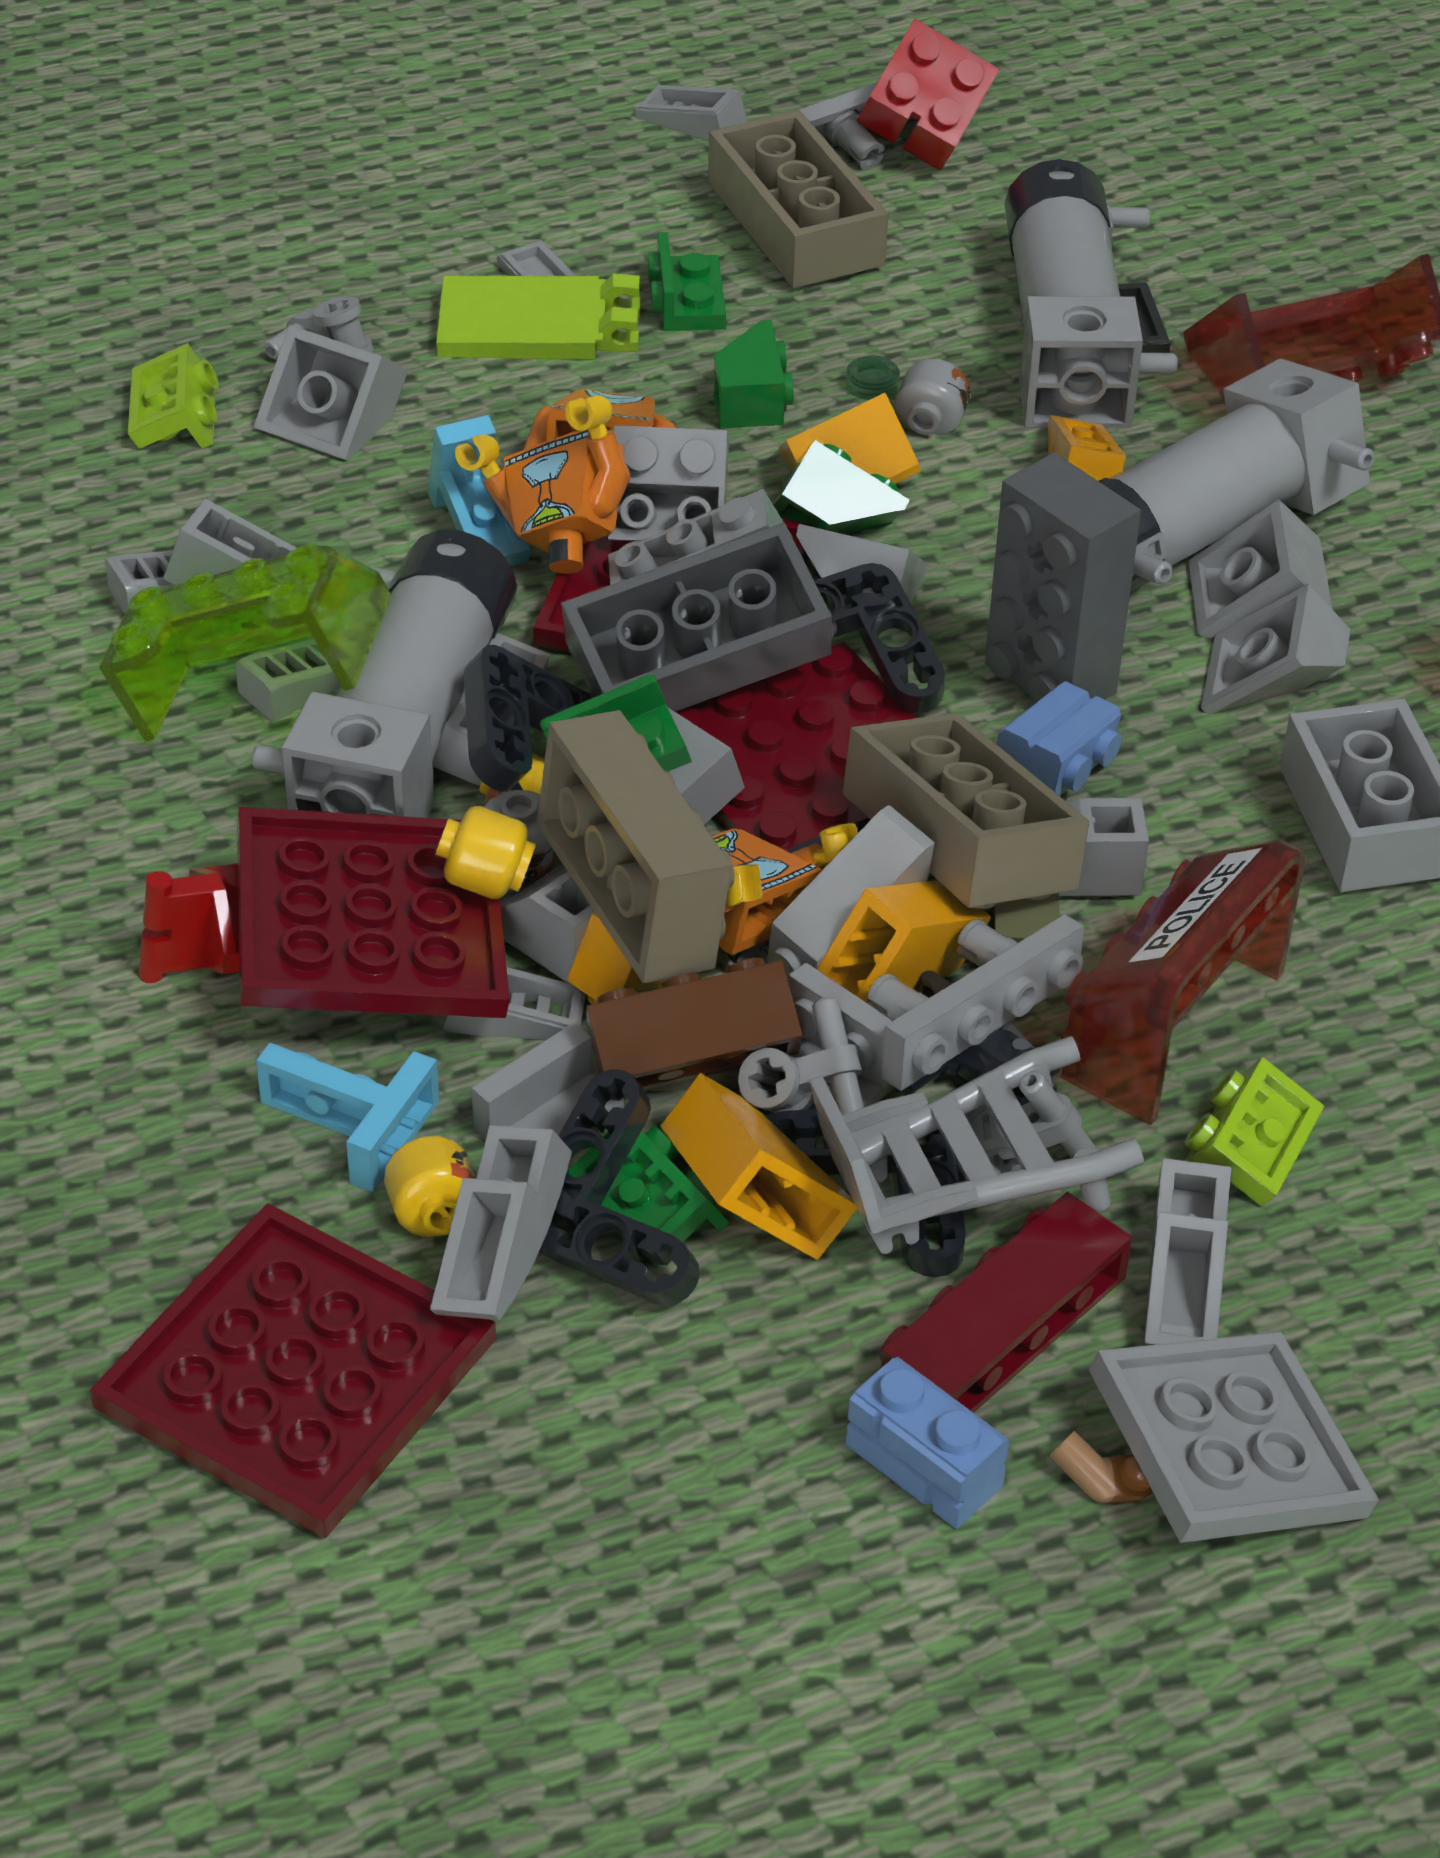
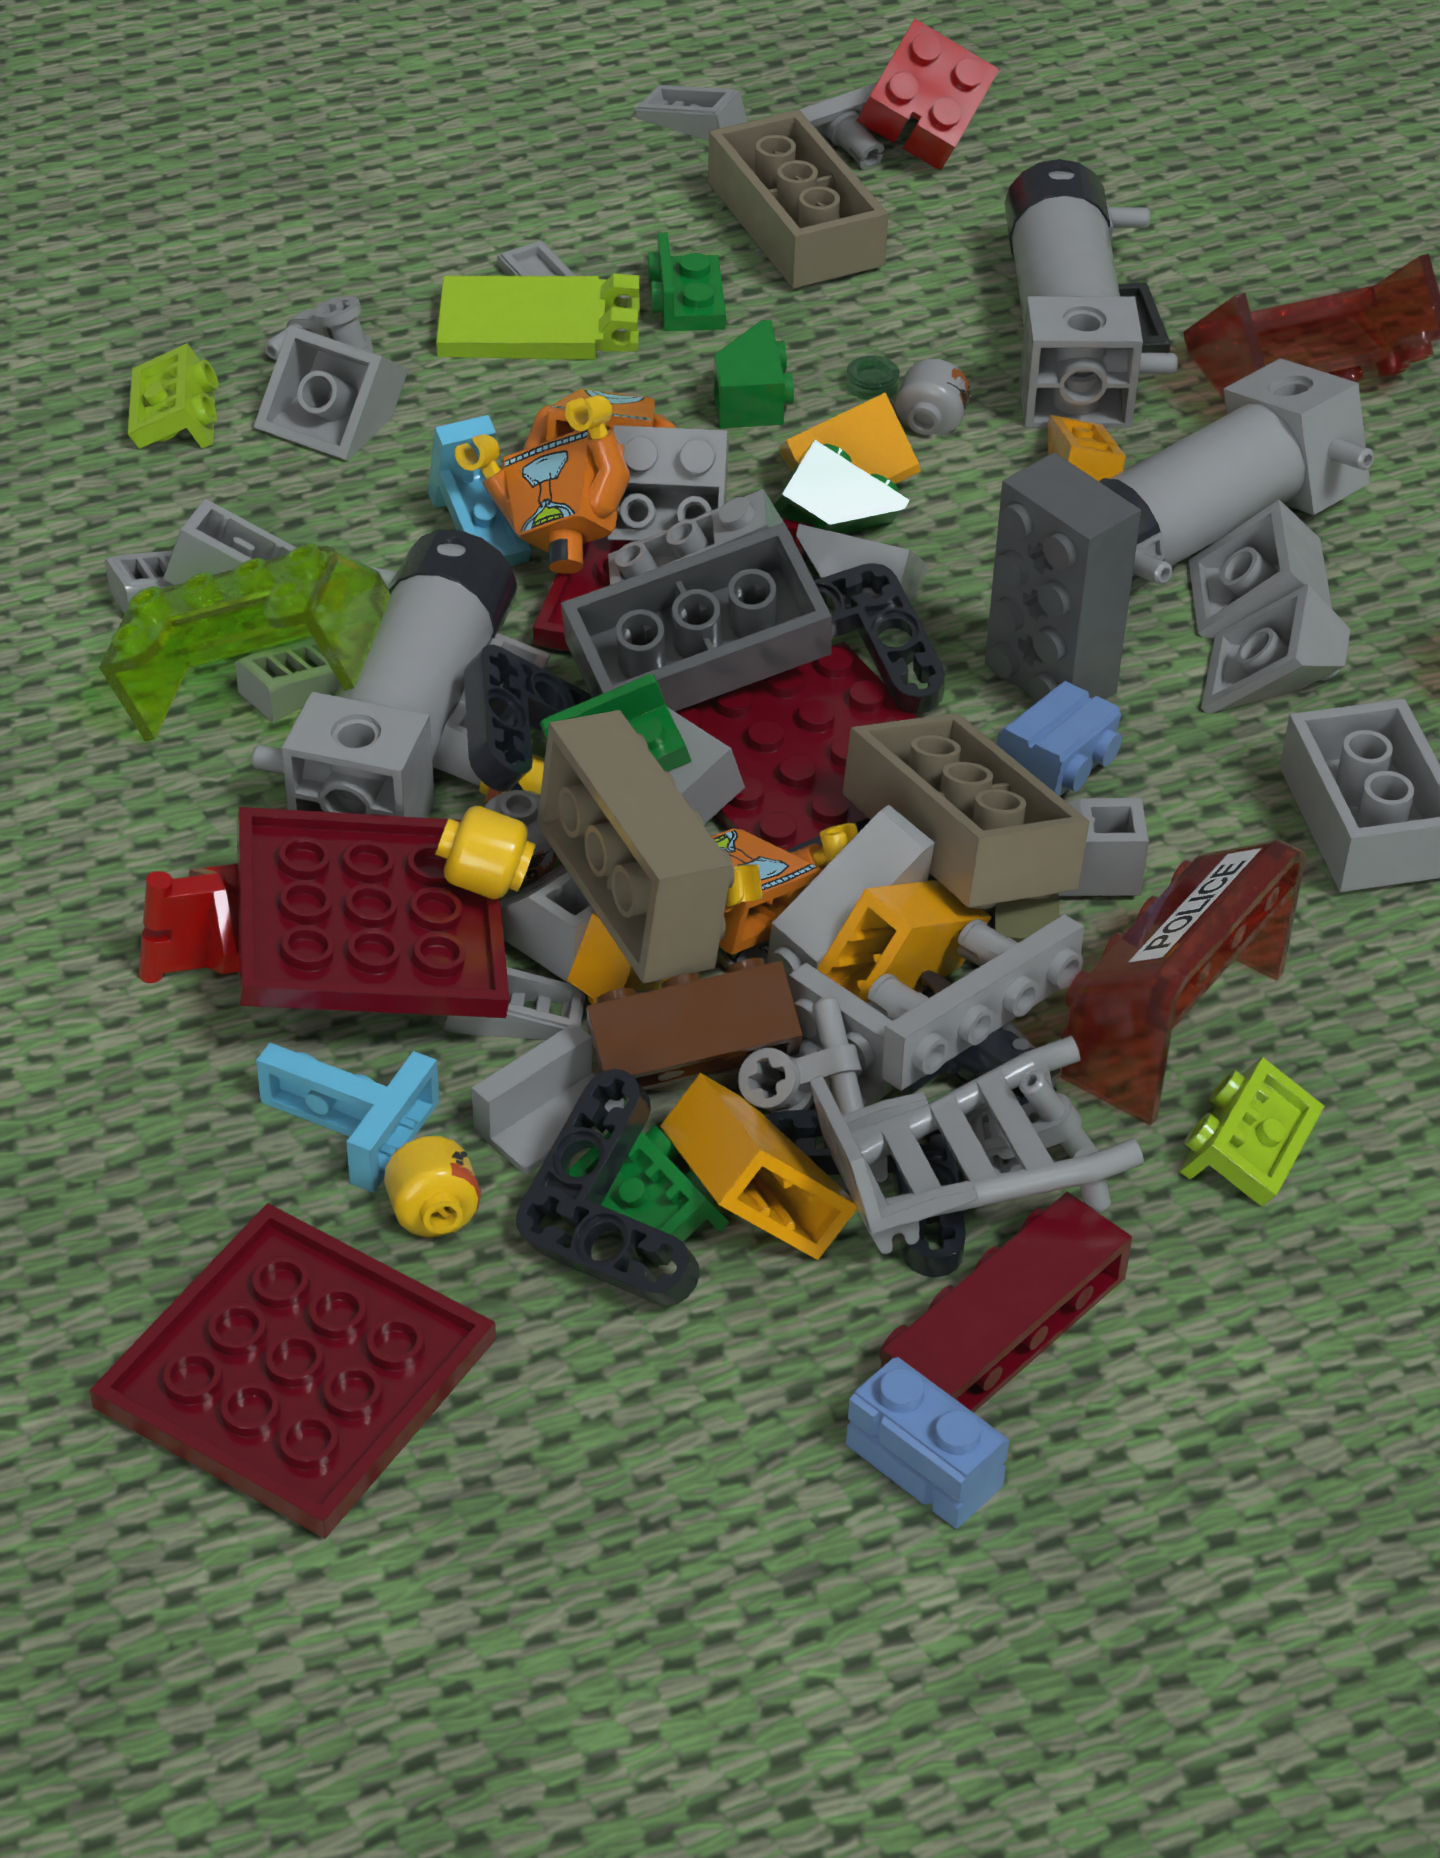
light grey slope [430,1125,572,1320] -> none
medium nougat arm [1049,1430,1153,1503] -> none
light grey plate [1089,1332,1379,1543] -> none
light grey slope [1143,1158,1232,1346] -> none

